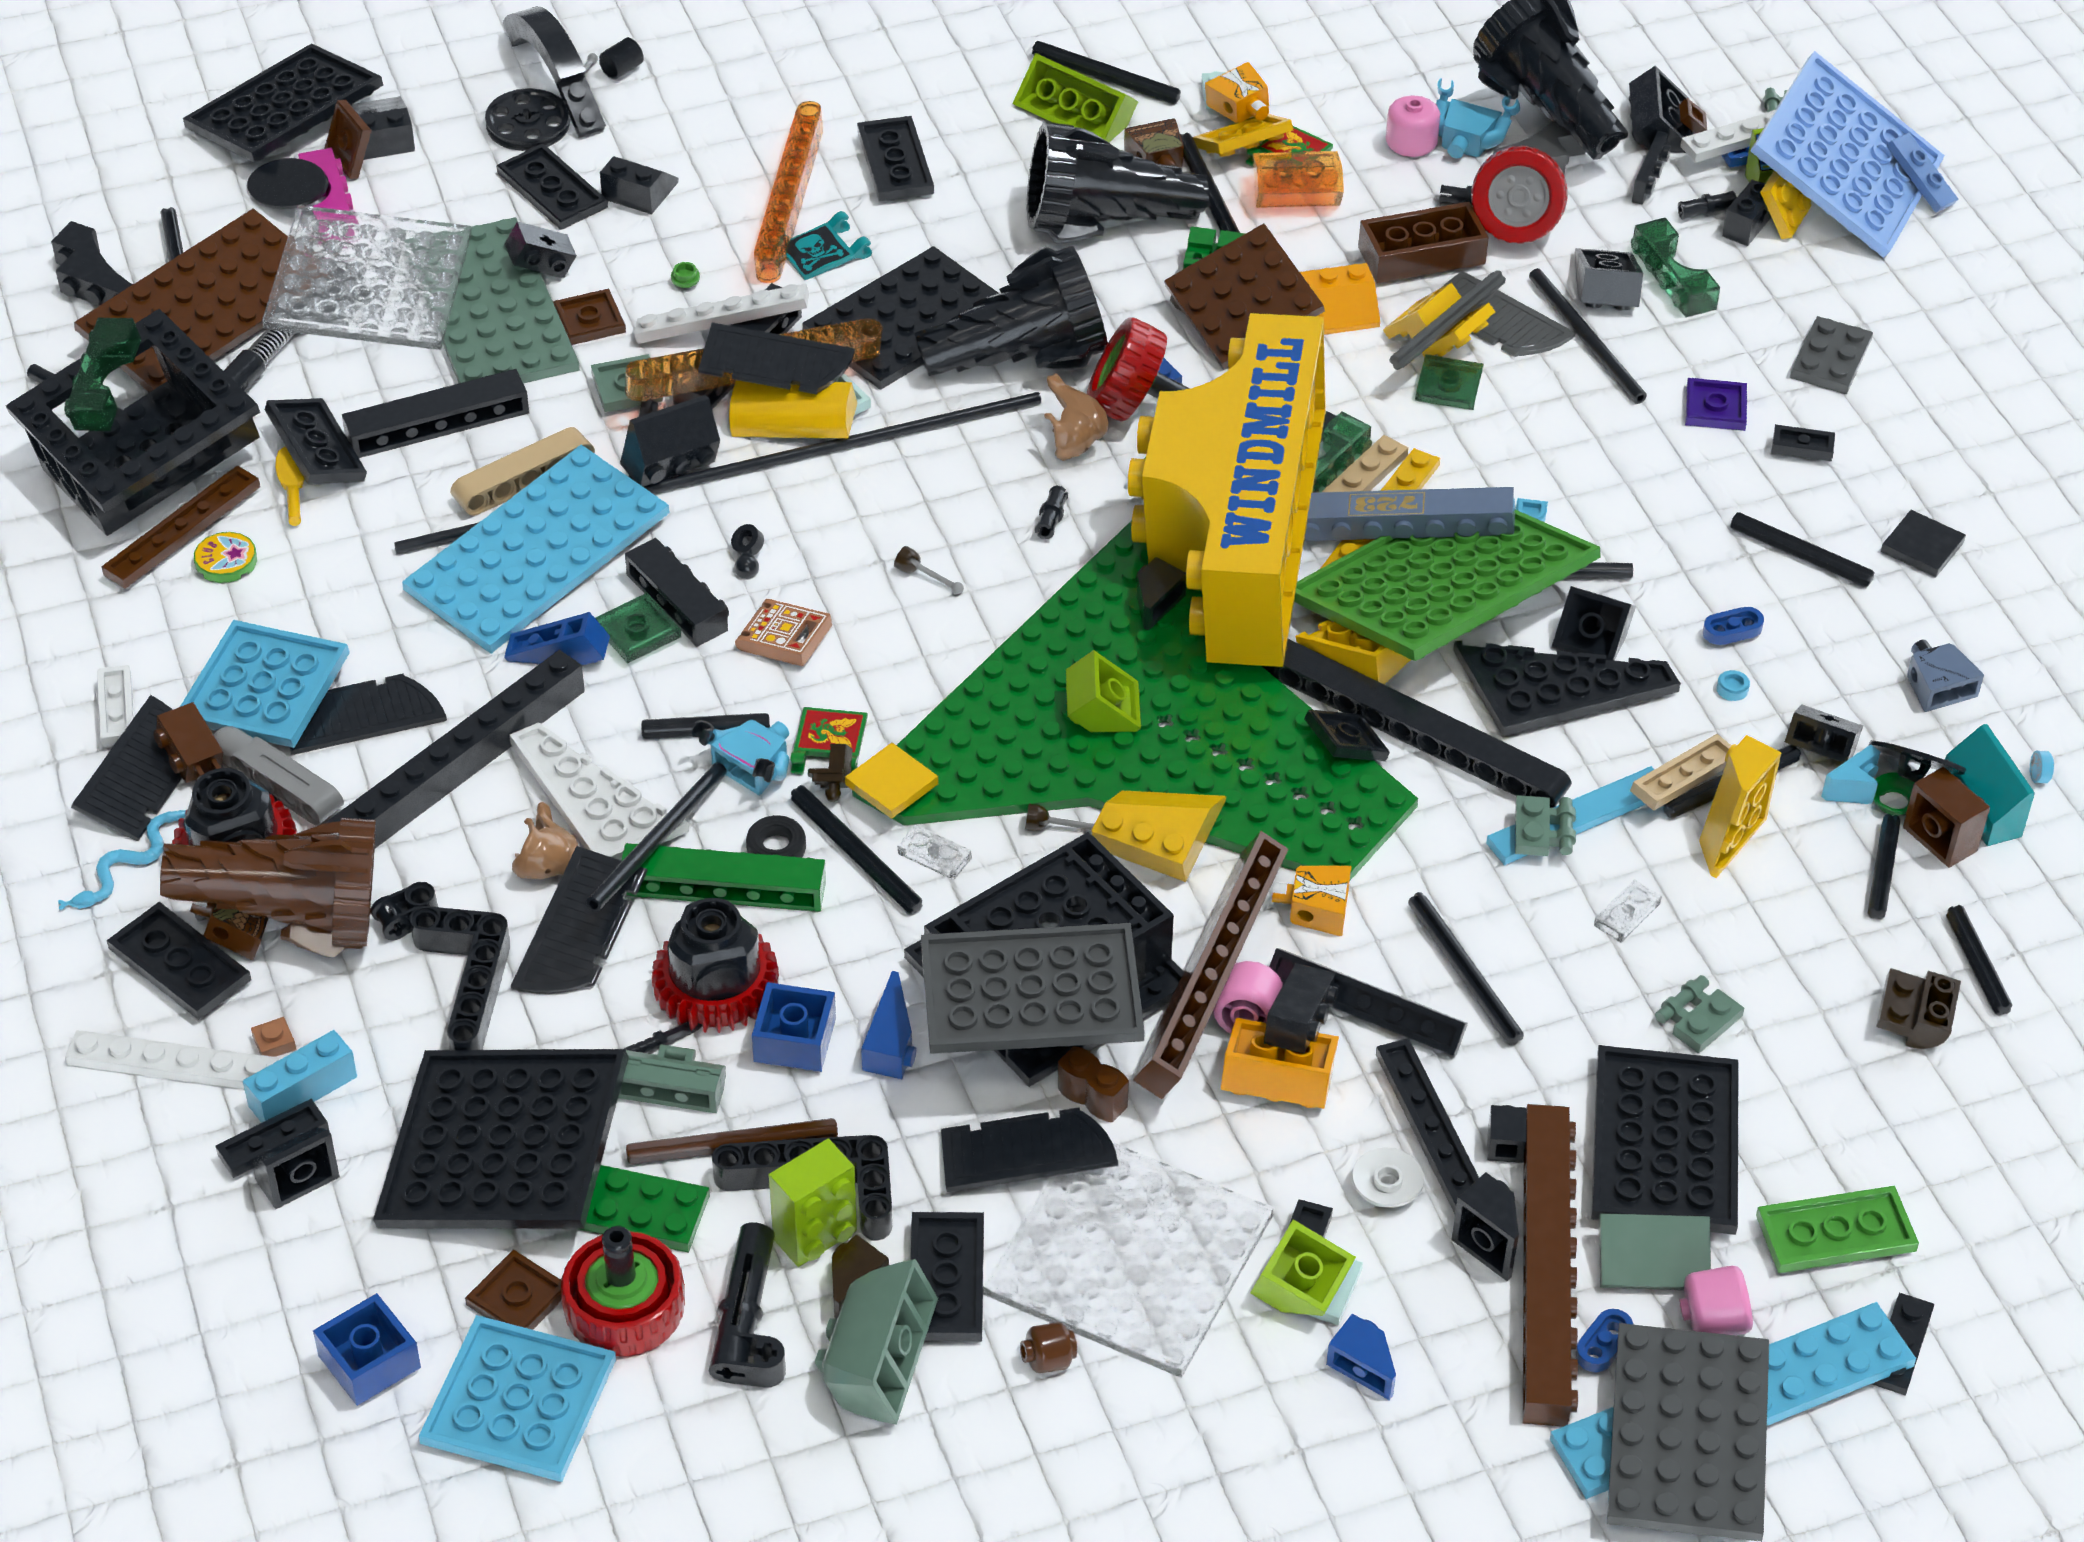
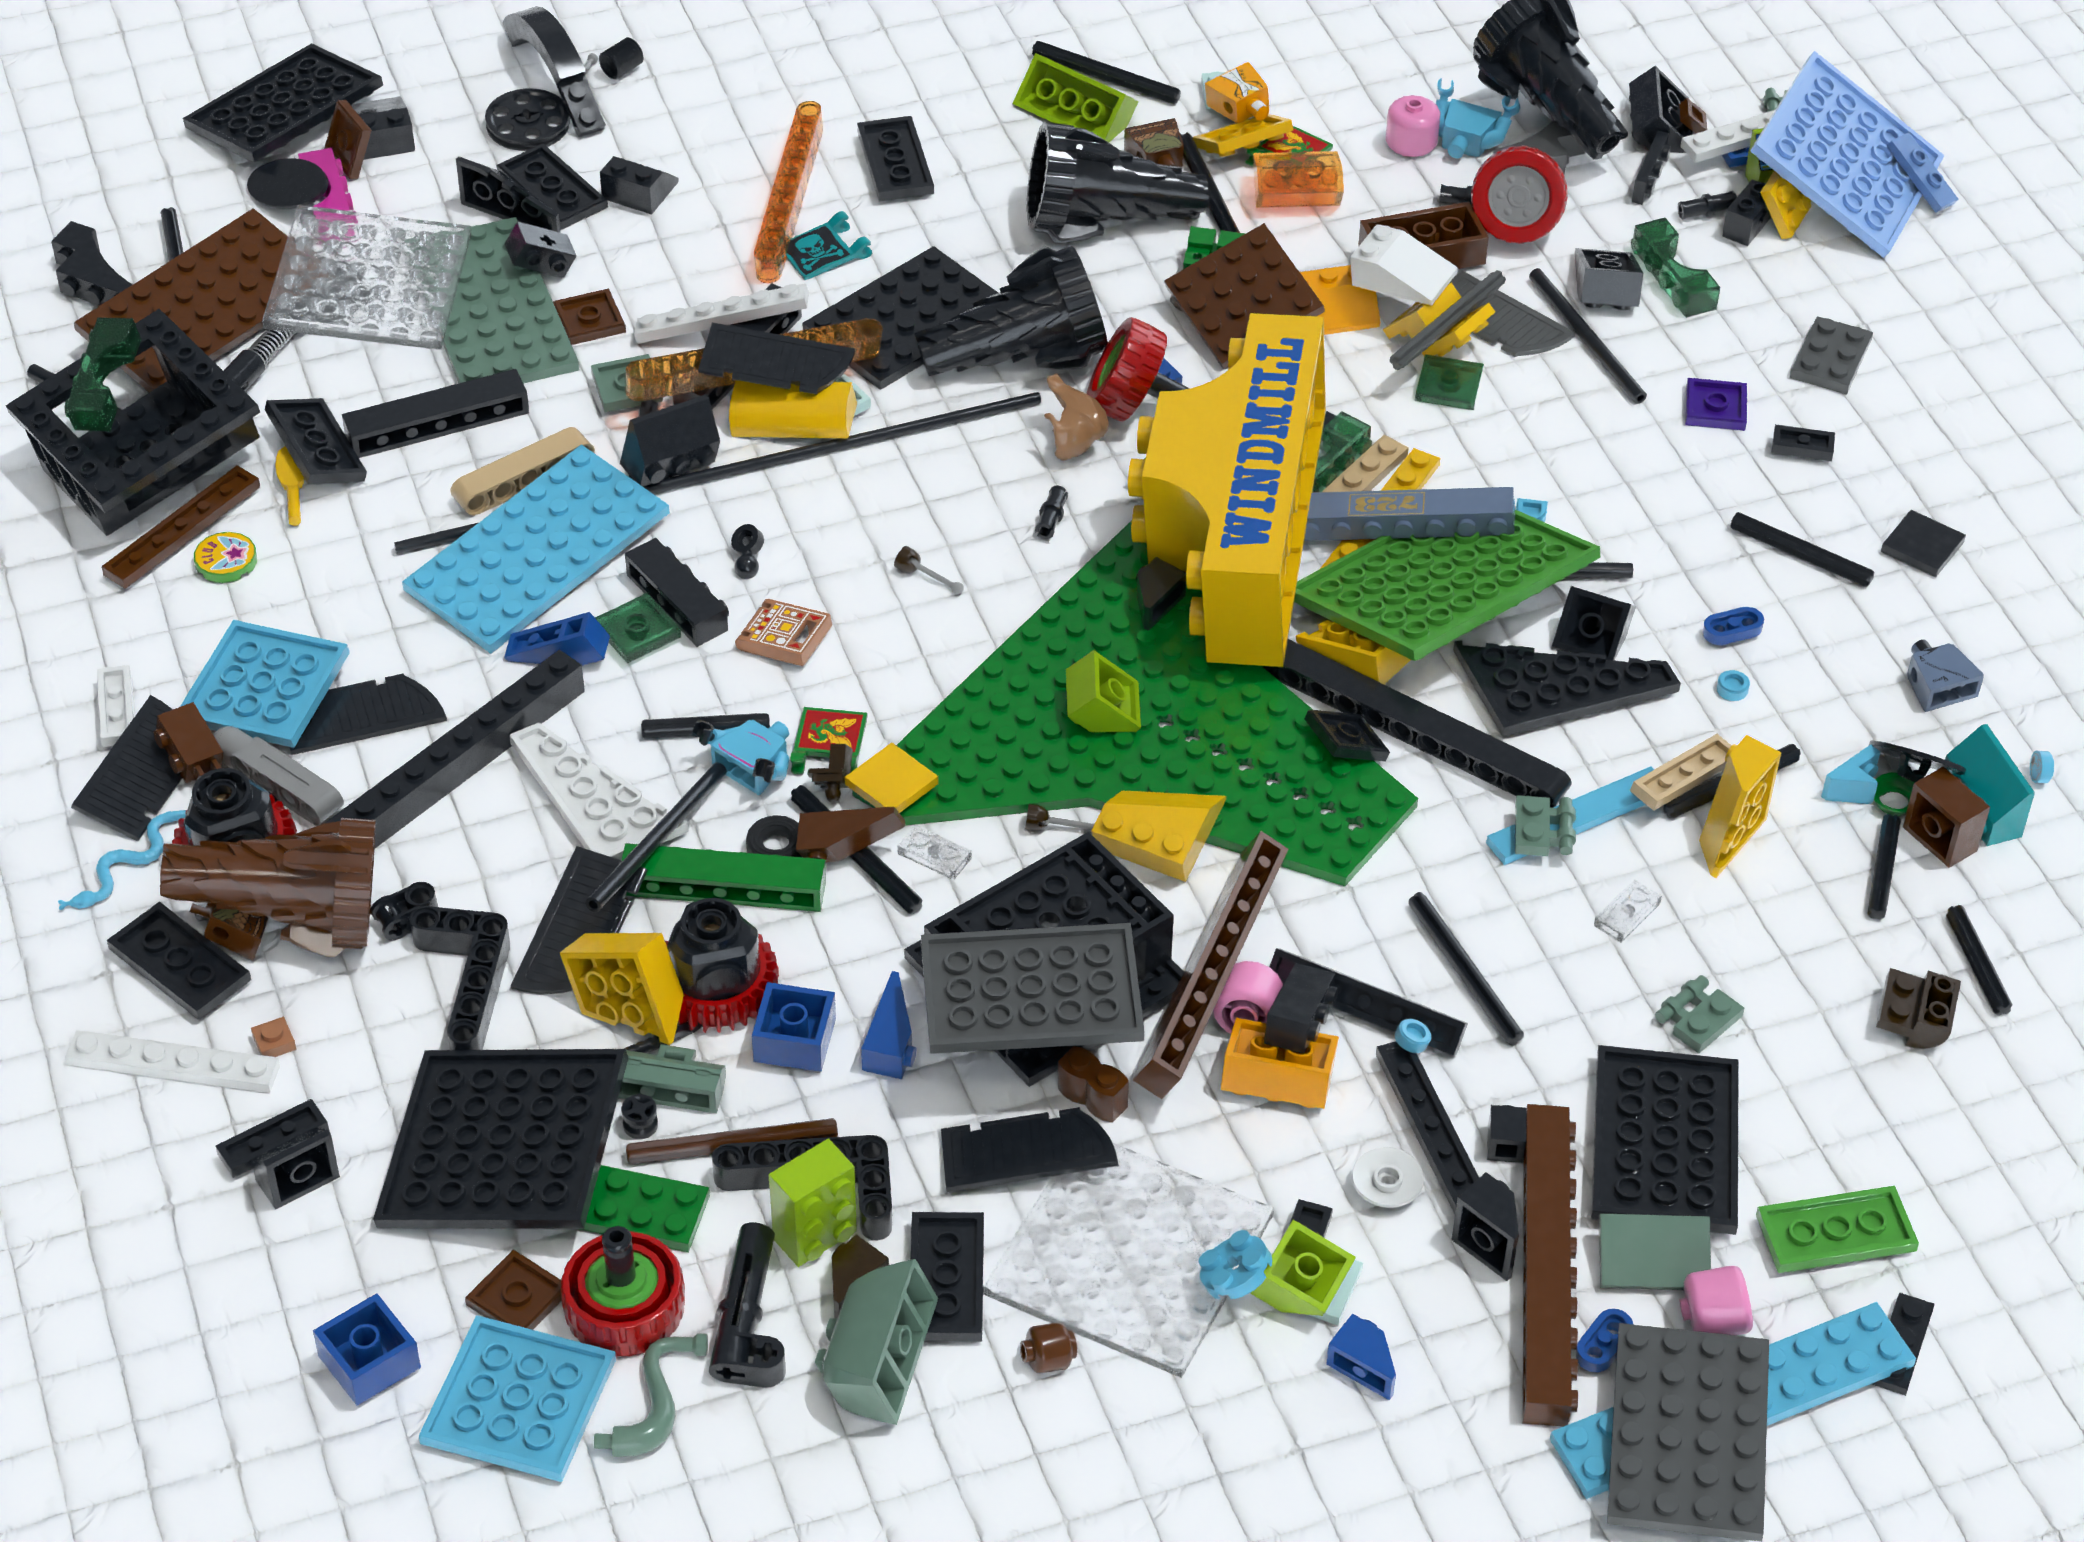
medium azure brick [243,1030,357,1123] -> none
medium nougat piece [512,802,579,880] -> none
bright green plate [671,262,700,288] -> none
light orange torso [1272,866,1351,936] -> none
black brick [1784,704,1864,763] -> none
none -> black wedge [456,156,561,233]
none -> yellow wedge [560,933,684,1045]
none -> sand green animal [594,1333,708,1457]
none -> black wheel [621,1094,658,1139]
none -> reddish brown slope [796,807,905,864]
none -> medium azure plate [1198,1230,1273,1299]
none -> white slope [1350,224,1458,306]
none -> medium azure tile [1394,1019,1431,1053]

